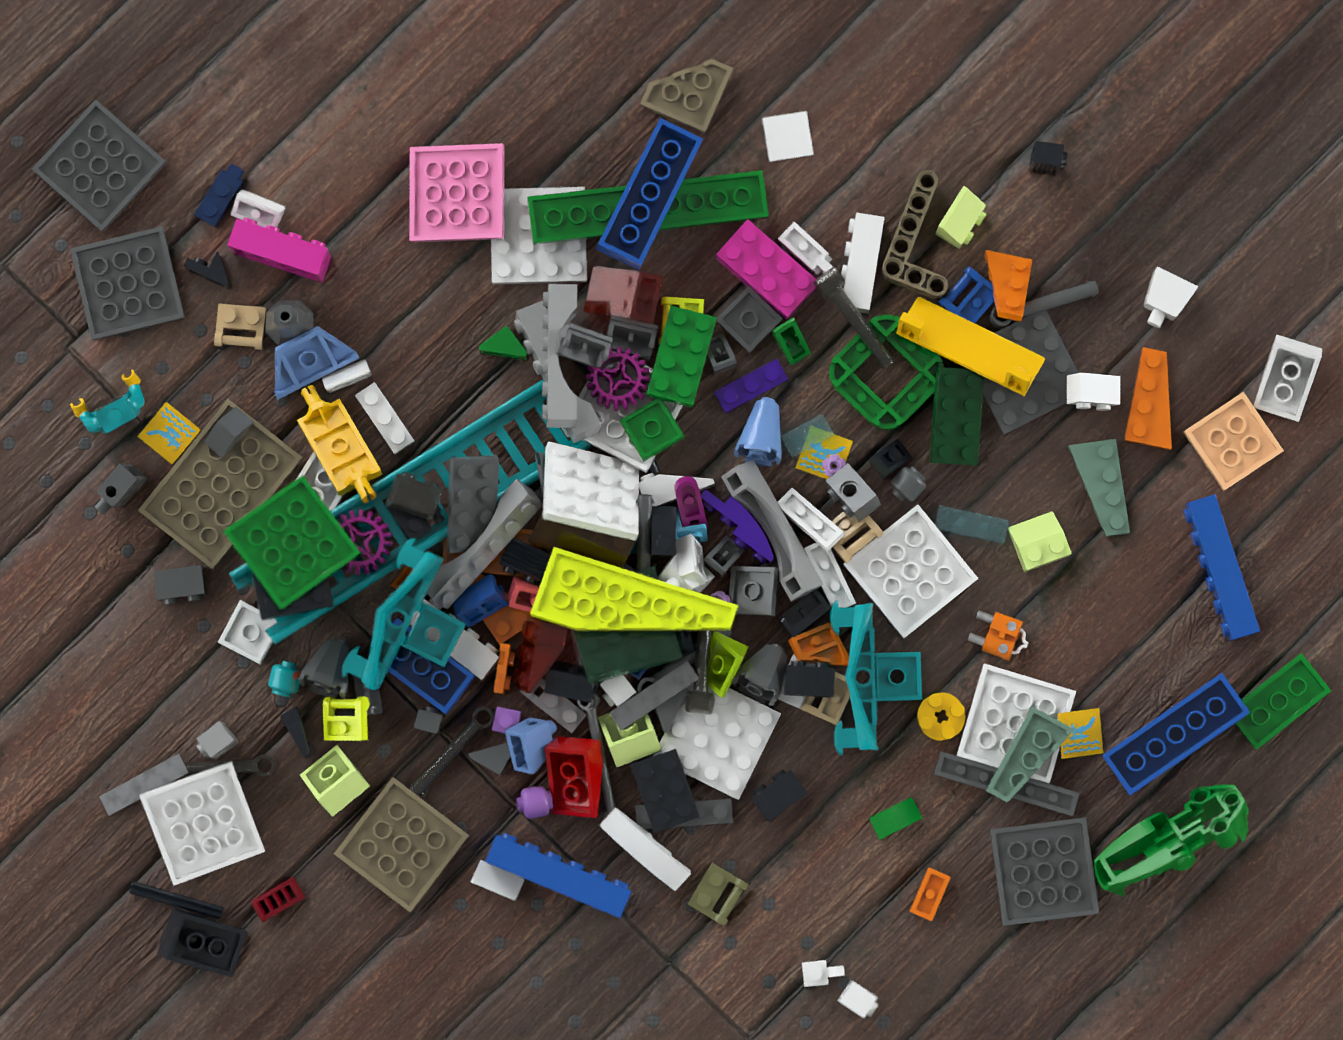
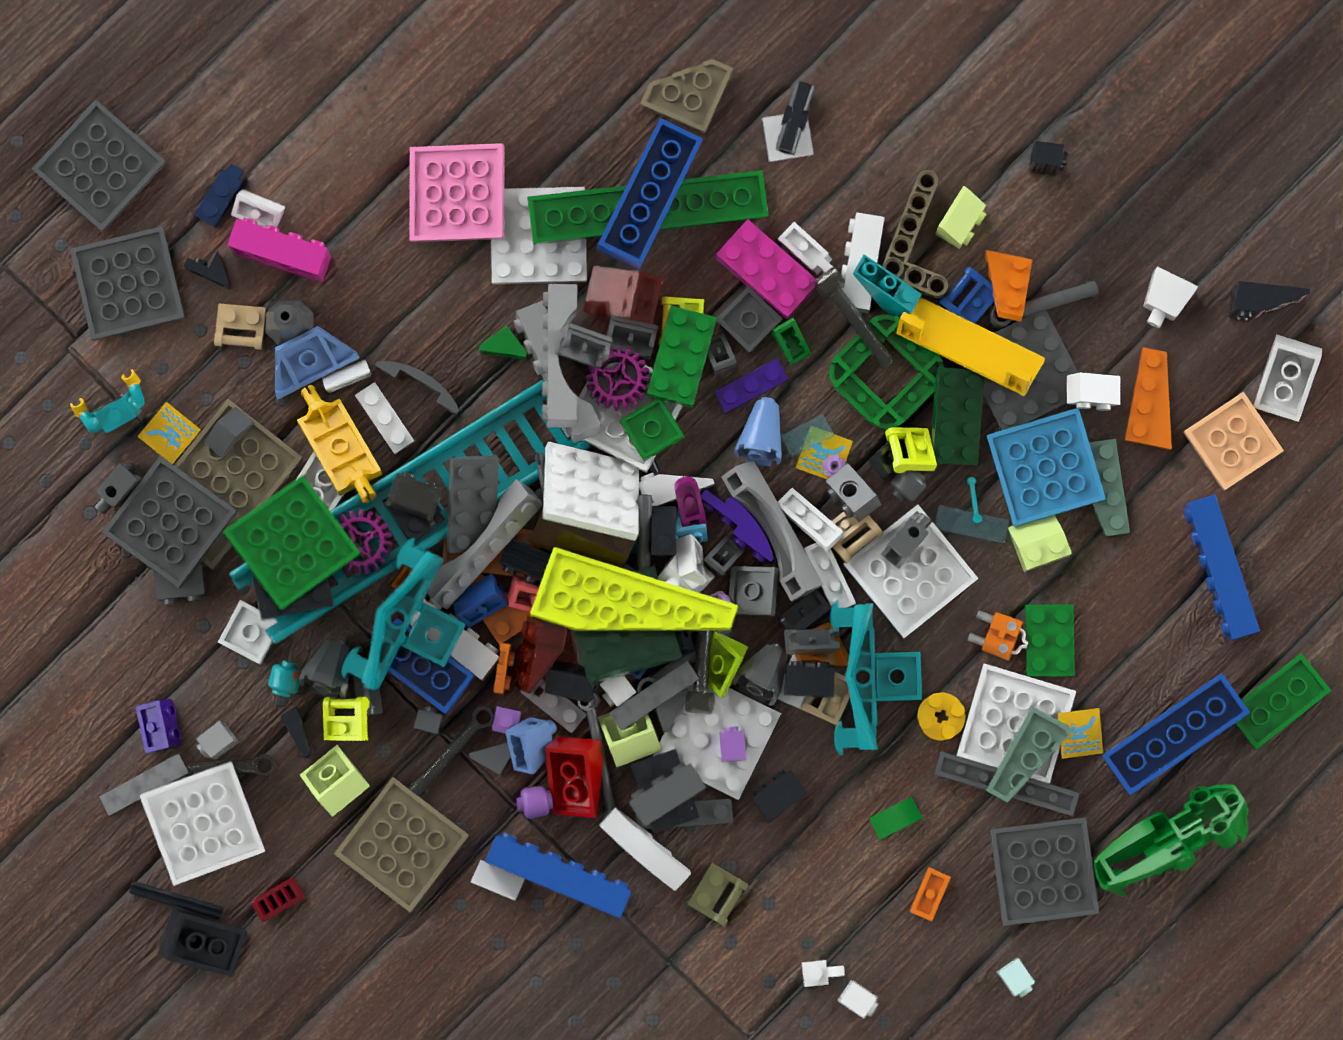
none -> dark grey plate [102,456,237,589]
none -> dark purple bracket [135,699,182,753]
none -> dark grey slope [375,361,460,417]
none -> dark grey brick [629,762,706,827]
none -> medium lavender brick [719,726,746,762]
none -> black piece [775,81,815,155]
none -> dark grey hinge [784,629,840,655]
none -> teal slope [852,254,922,318]
none -> dark grey torso [881,513,932,569]
none -> neon yellow plate [885,427,937,473]
none -> teal hinge [967,477,982,525]
none -> dark azure plate [987,408,1106,527]
none -> light aqua brick [997,958,1035,997]
none -> green plate [1025,604,1075,677]
none -> black slope [1229,281,1310,322]

